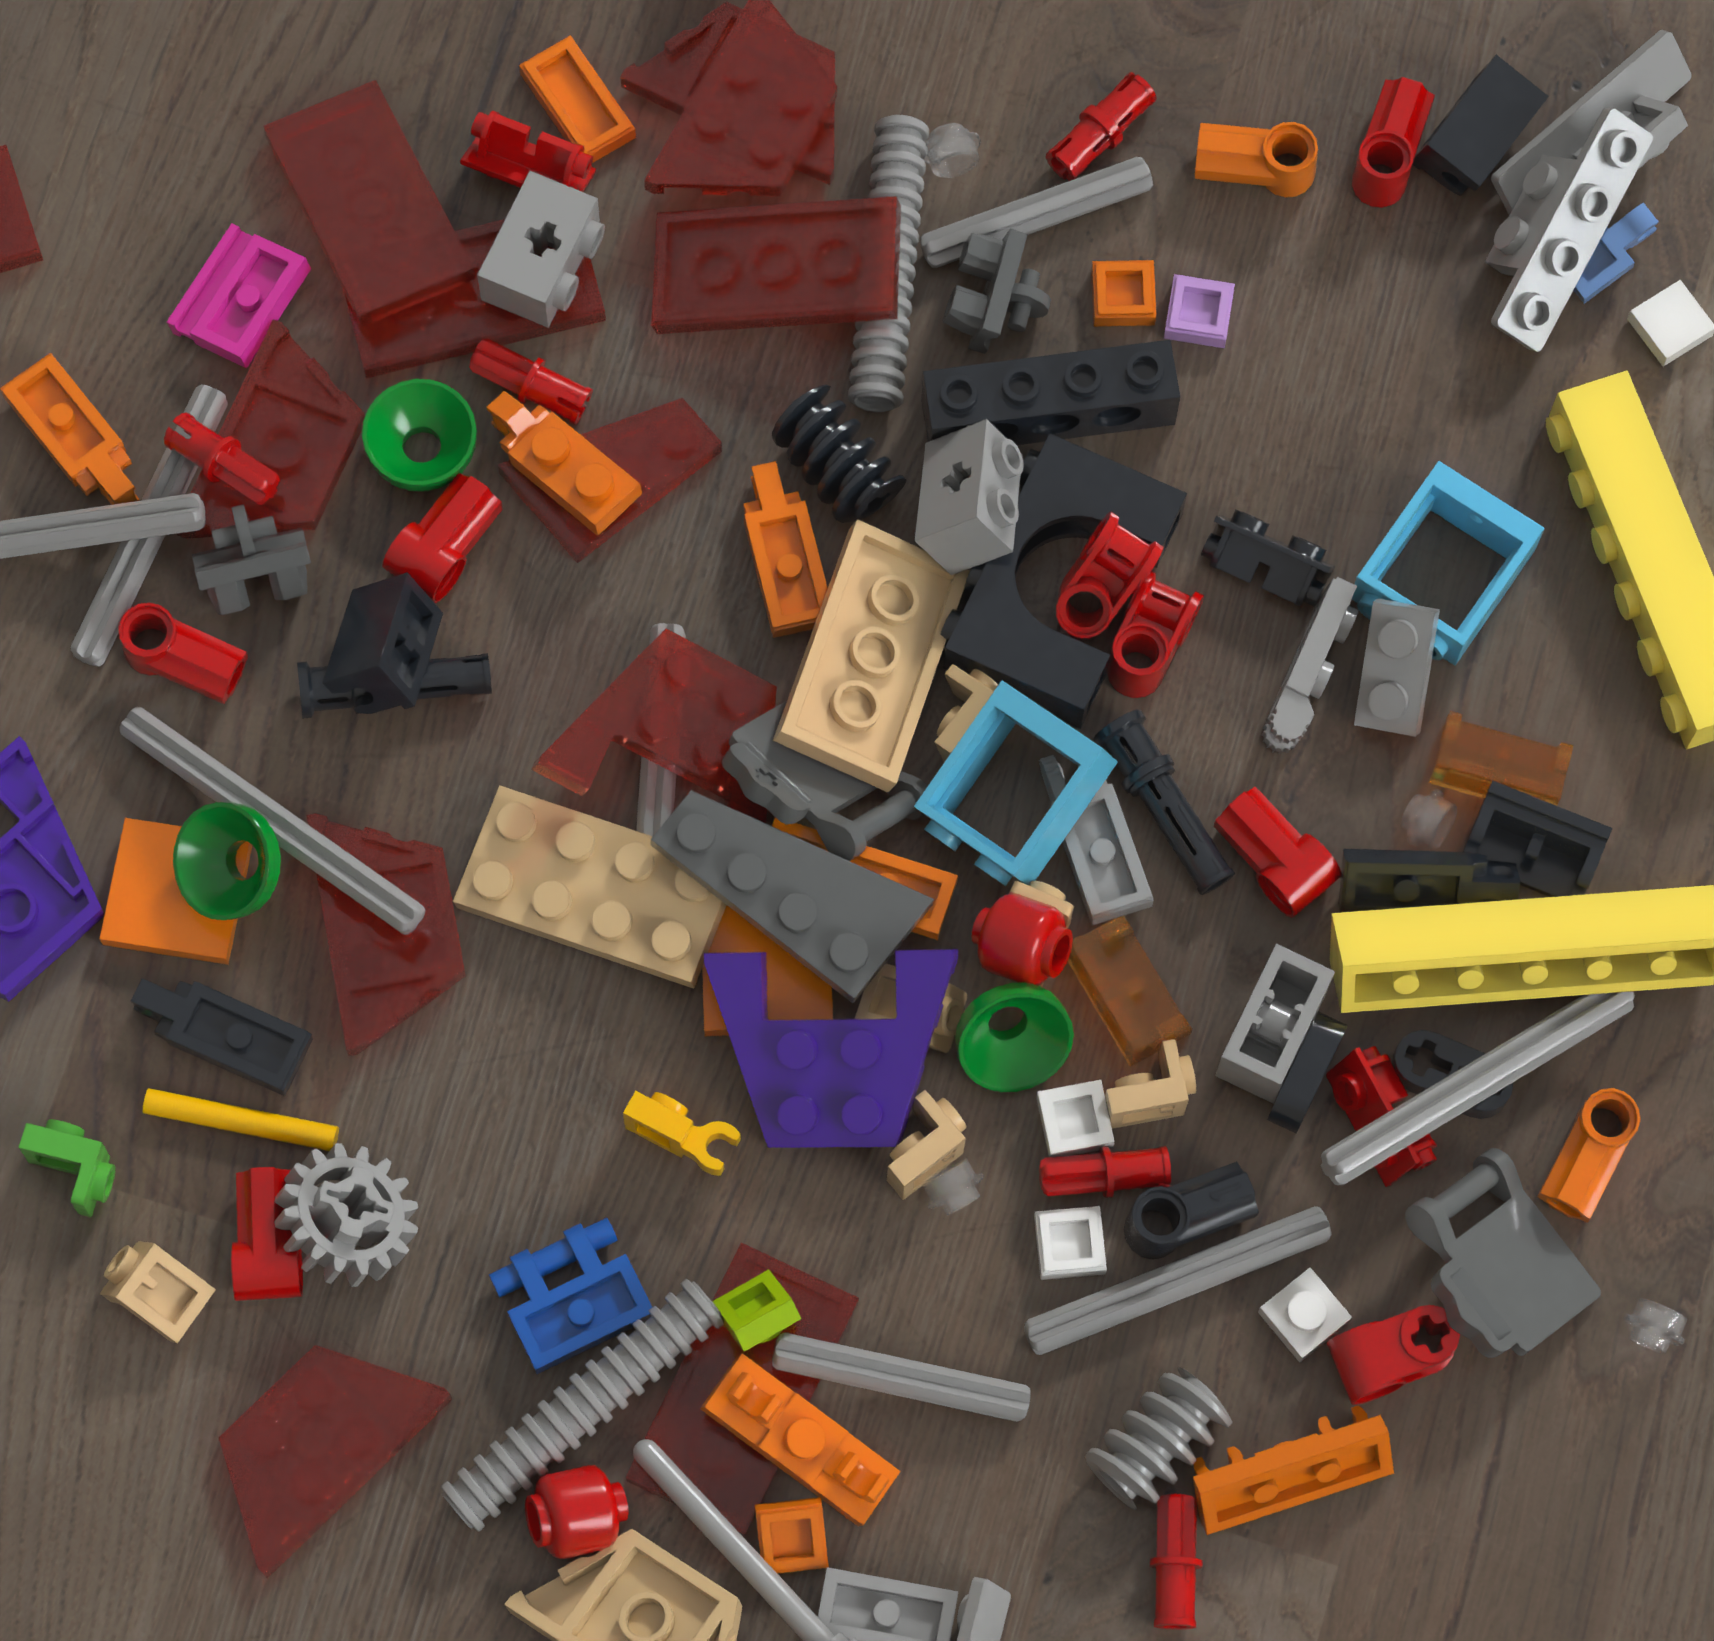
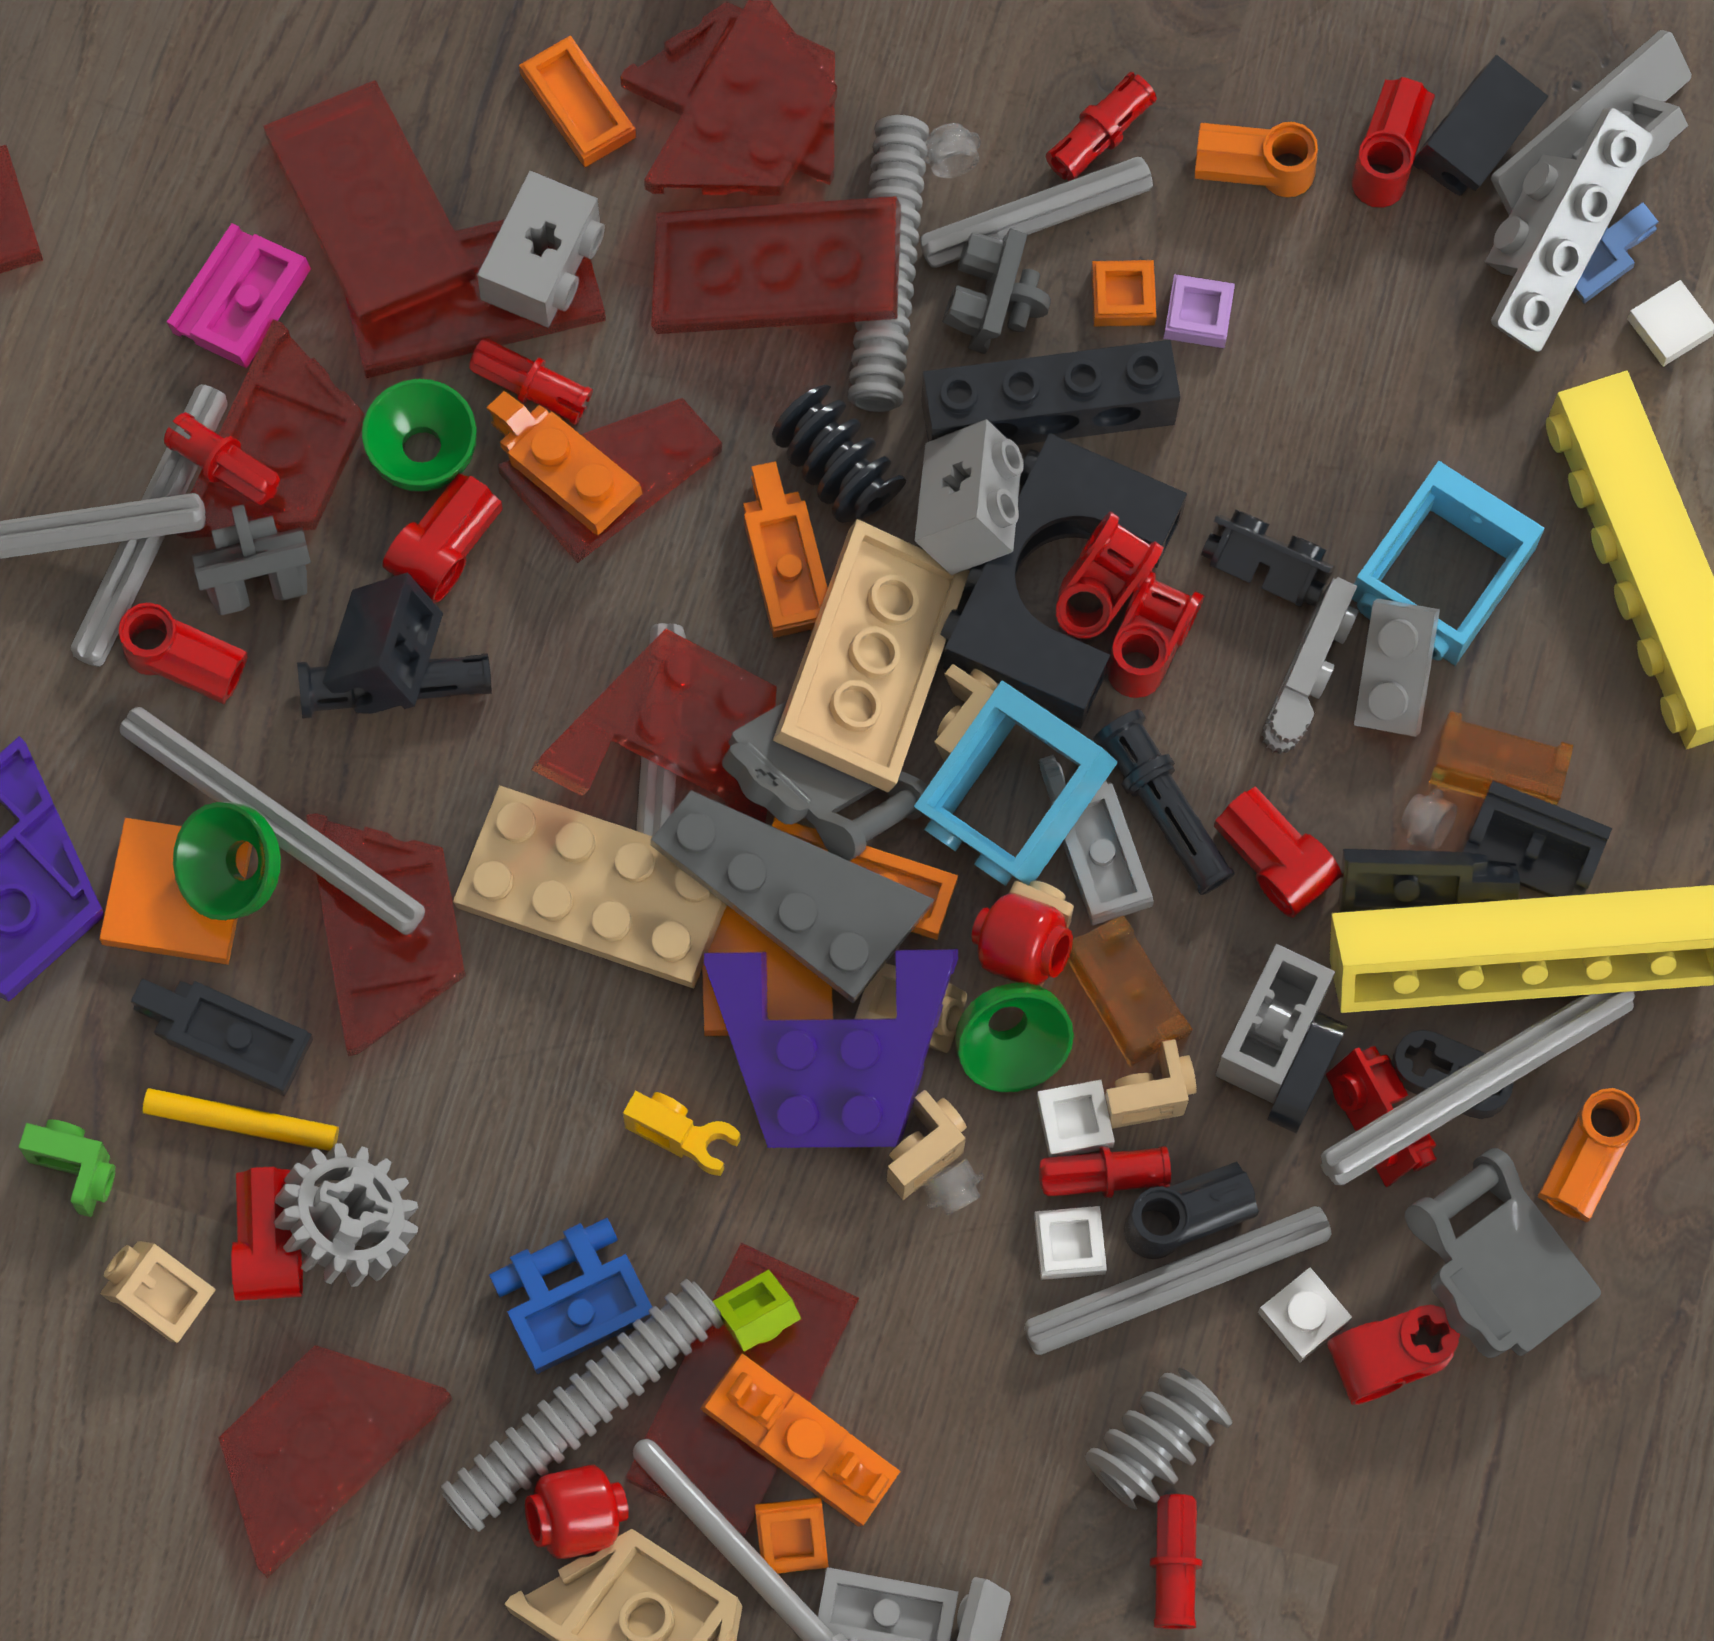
orange hinge [0,353,140,505] -> none
red hinge [460,110,596,192] -> none
light grey axle [772,1333,1031,1422] -> none
orange plate [1193,1405,1394,1535] -> none
clear plate [1624,1298,1688,1354] -> none

